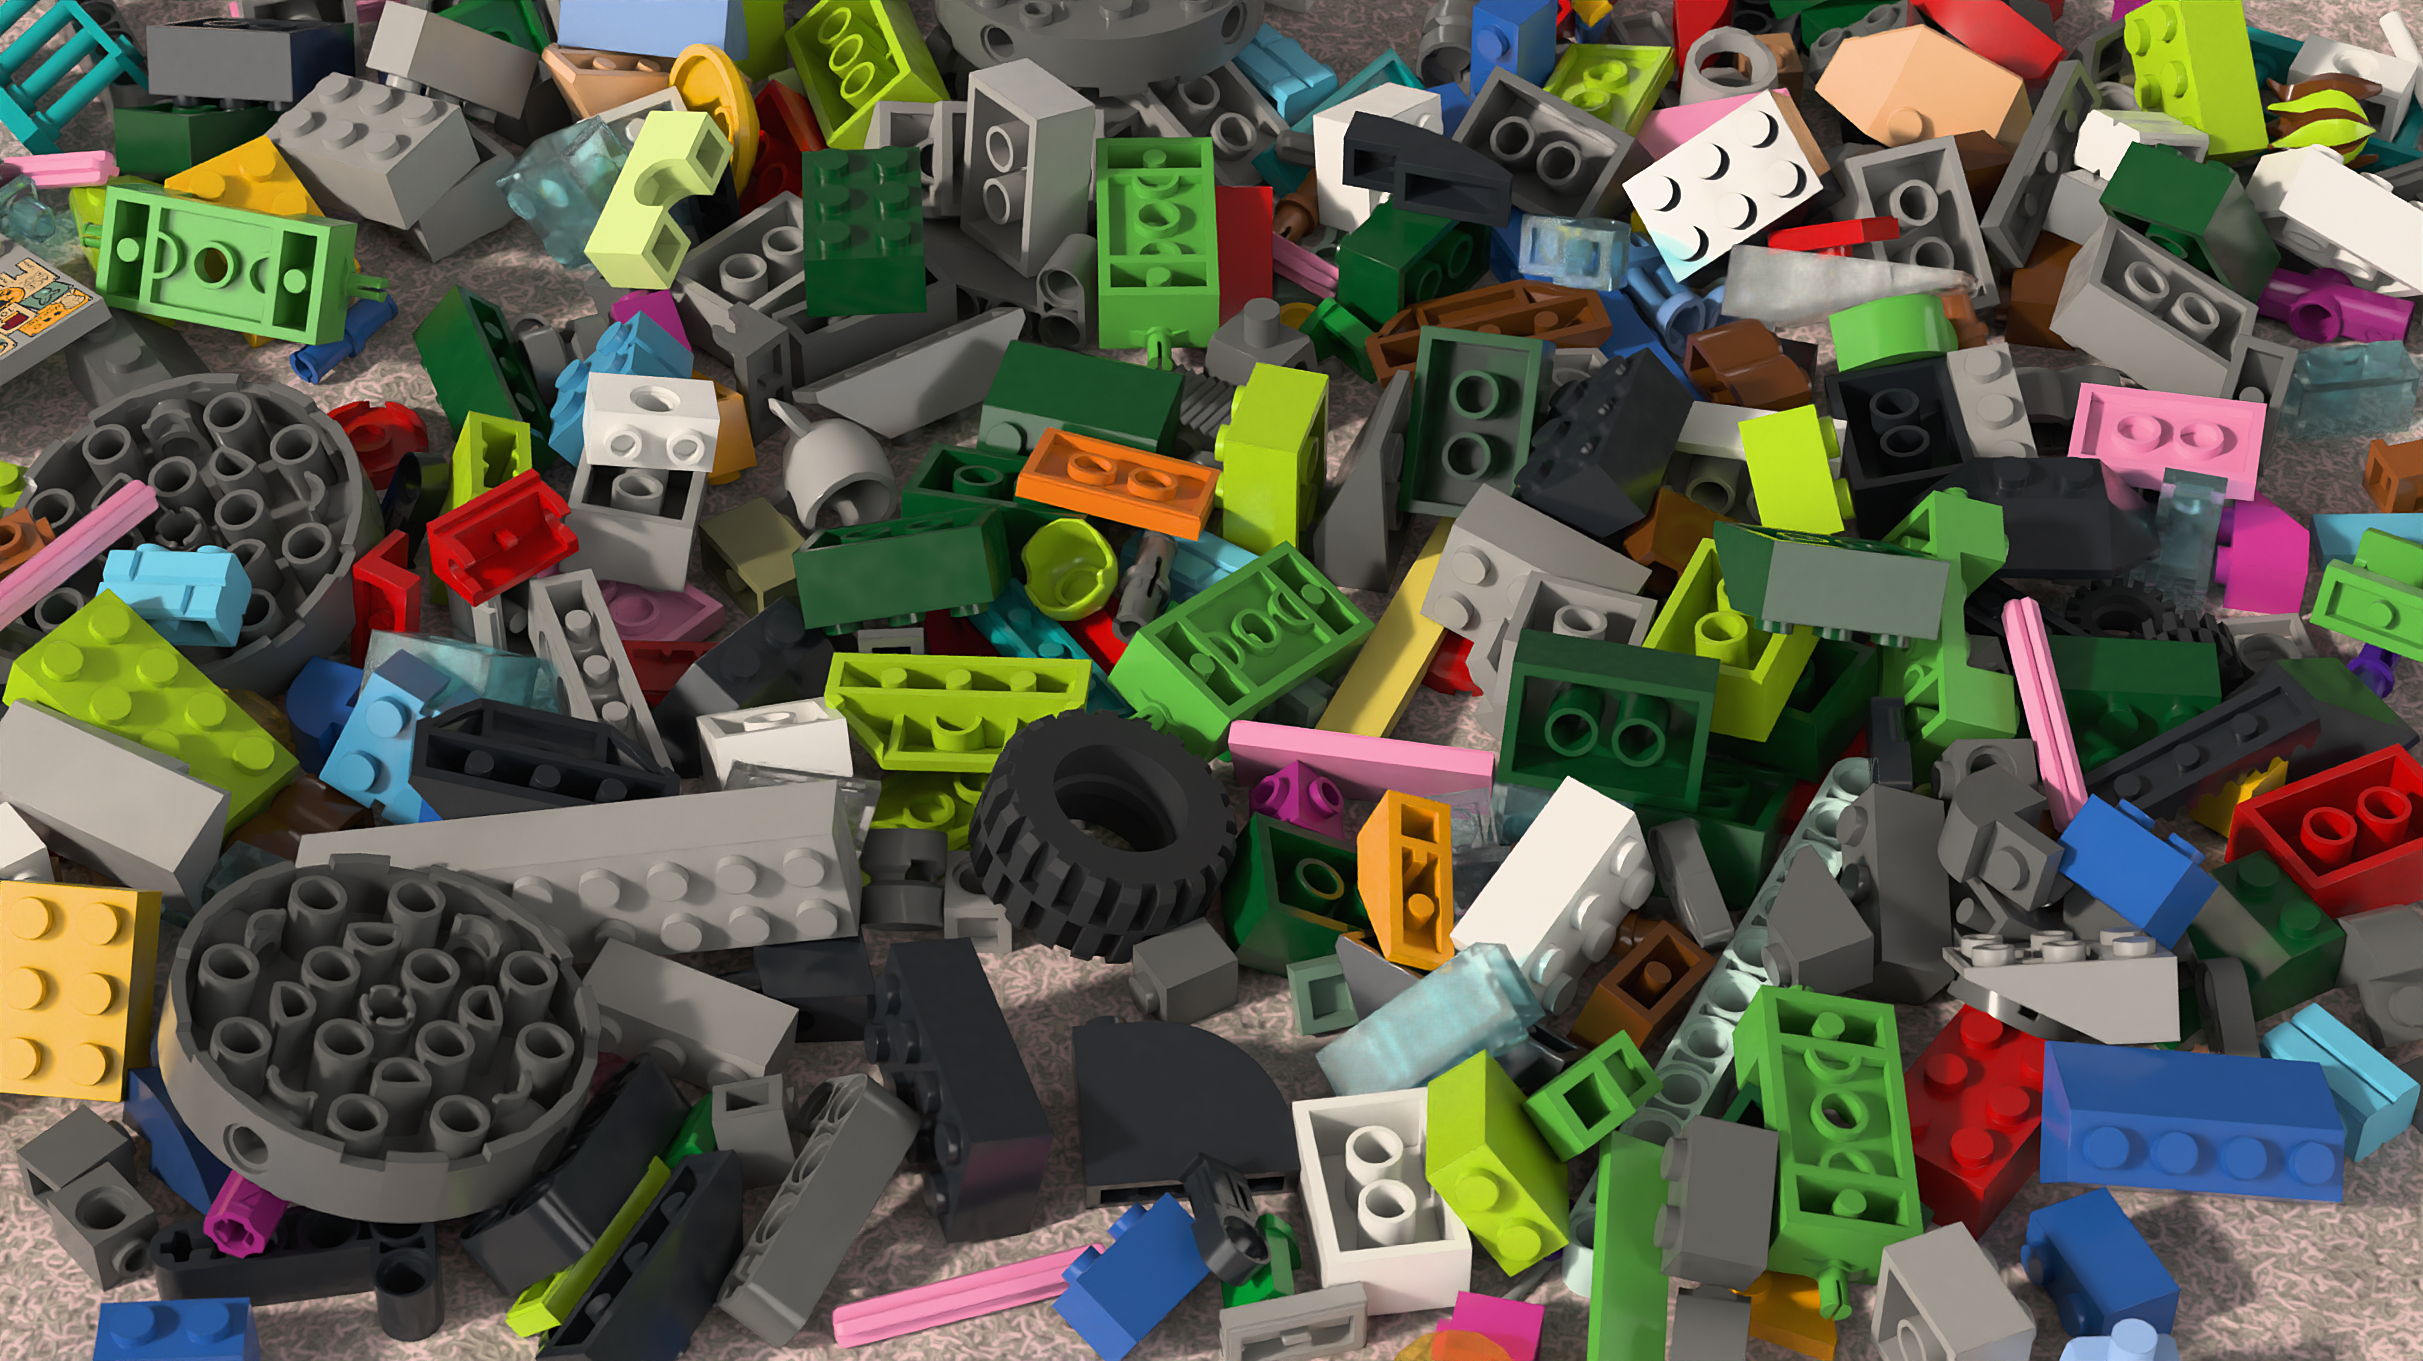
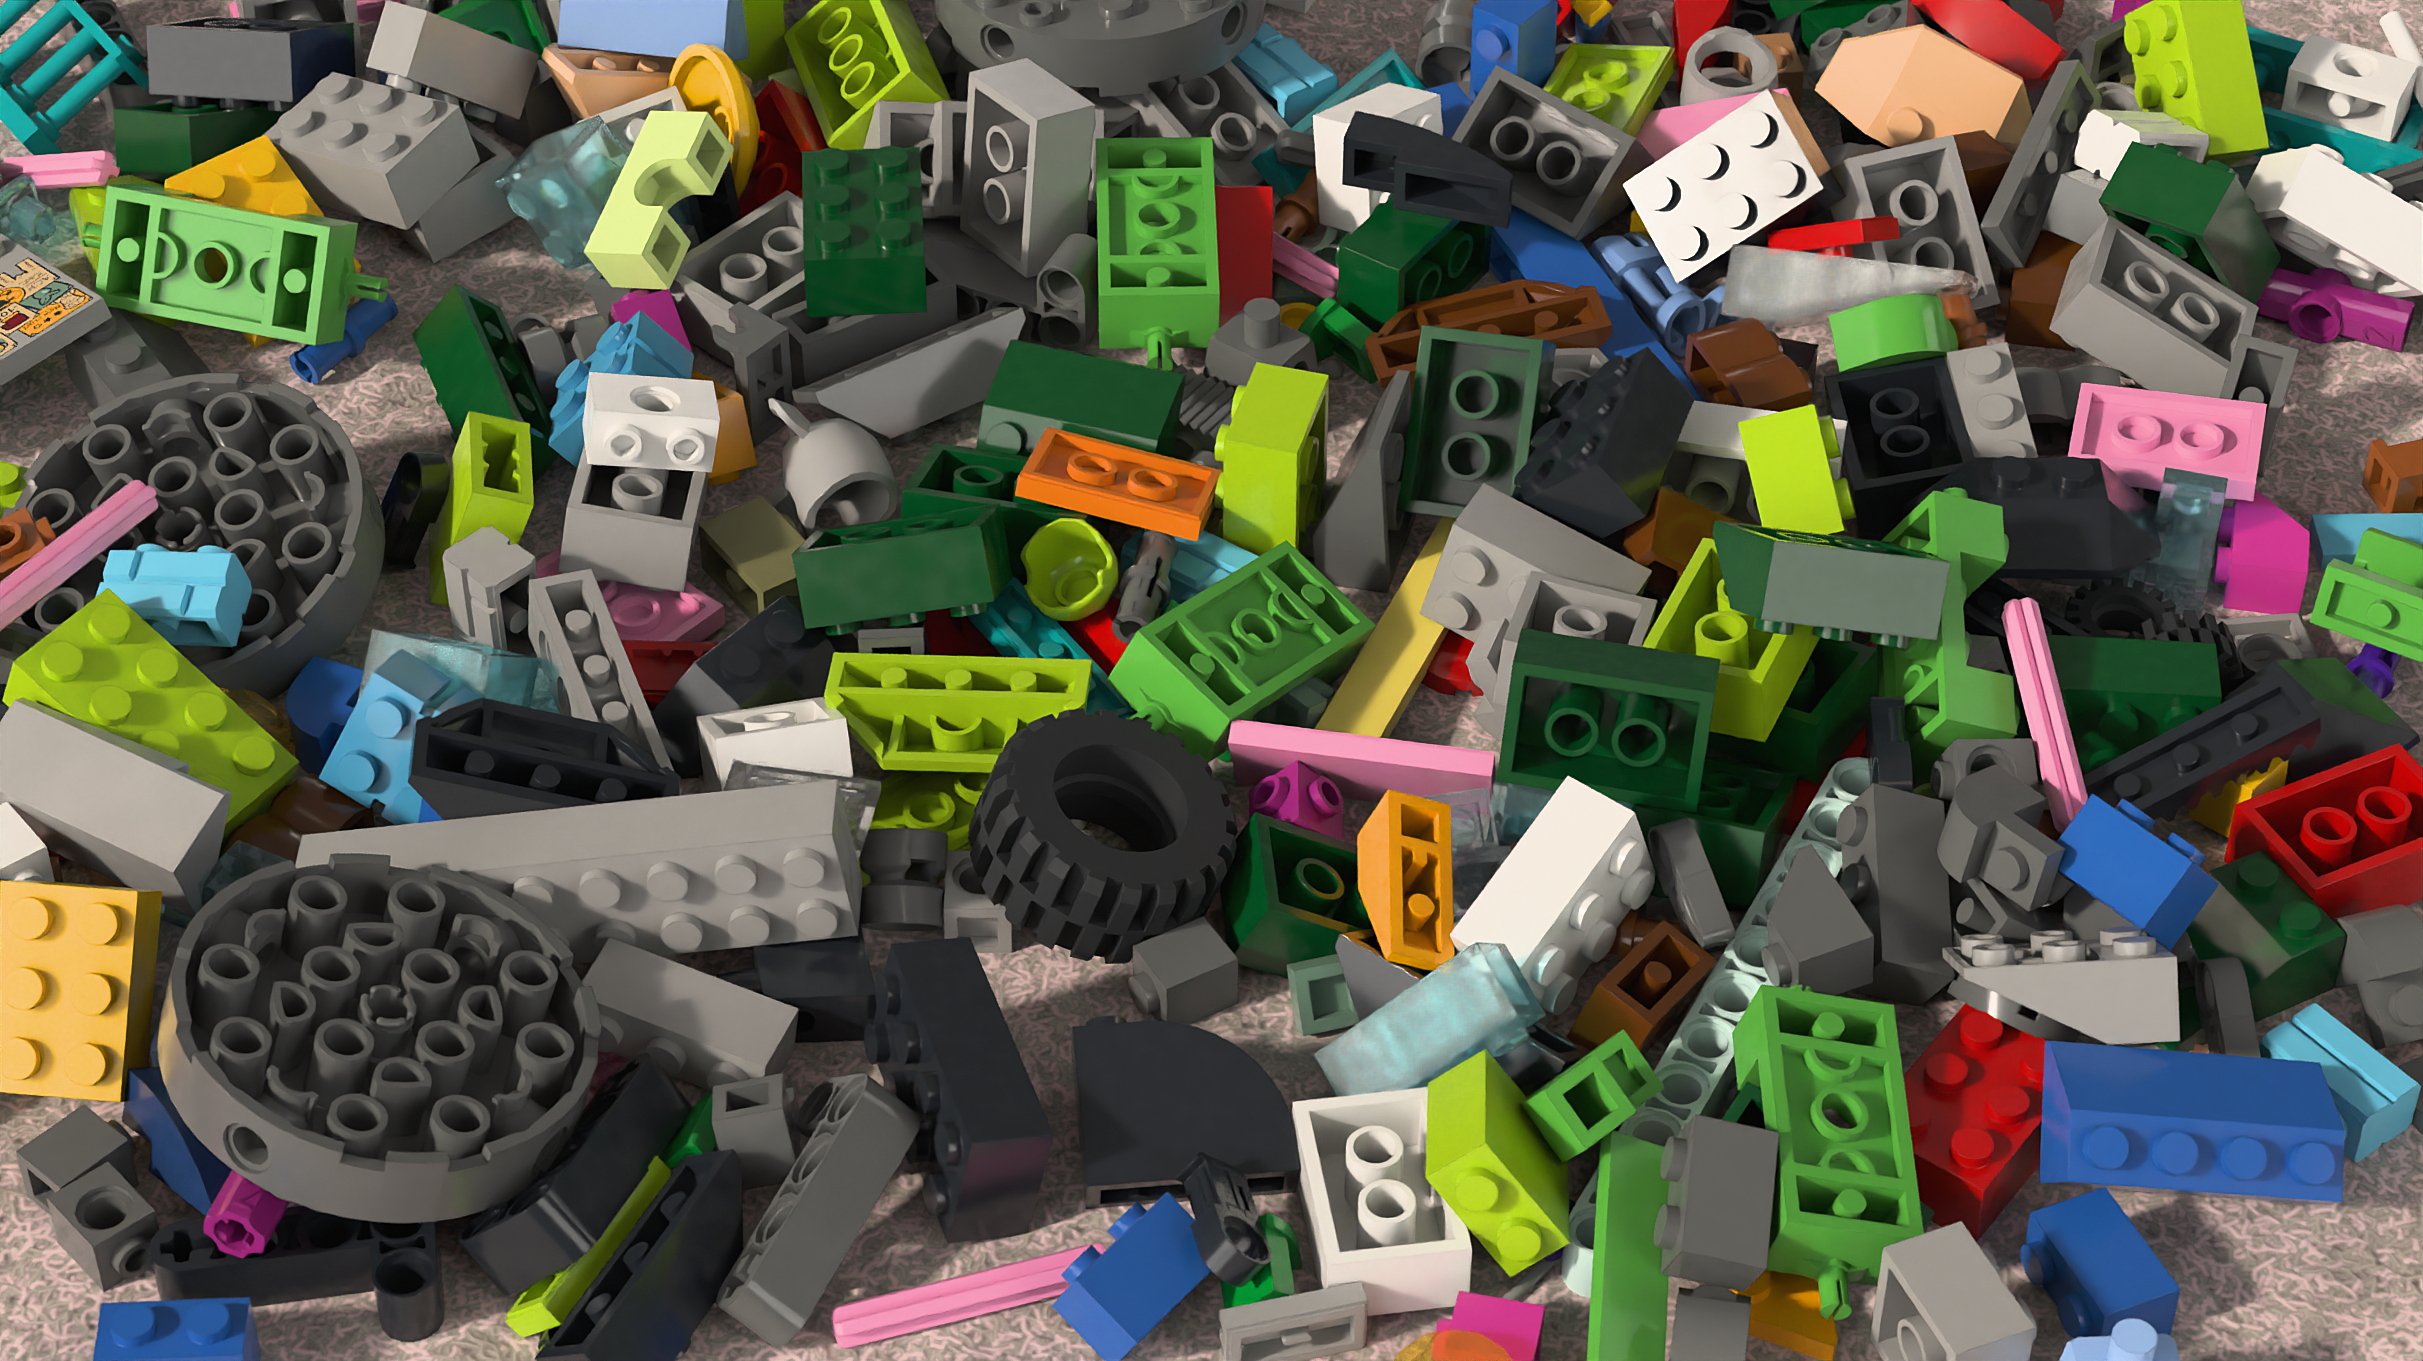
red tile [327,401,429,491] -> none
red panel [351,529,422,673] -> none
red hinge [426,468,579,608] -> none
clear light blue brick [1518,213,1632,291] -> none
hair [2265,72,2383,170] -> none
clear light blue slope [2281,340,2421,443] -> none

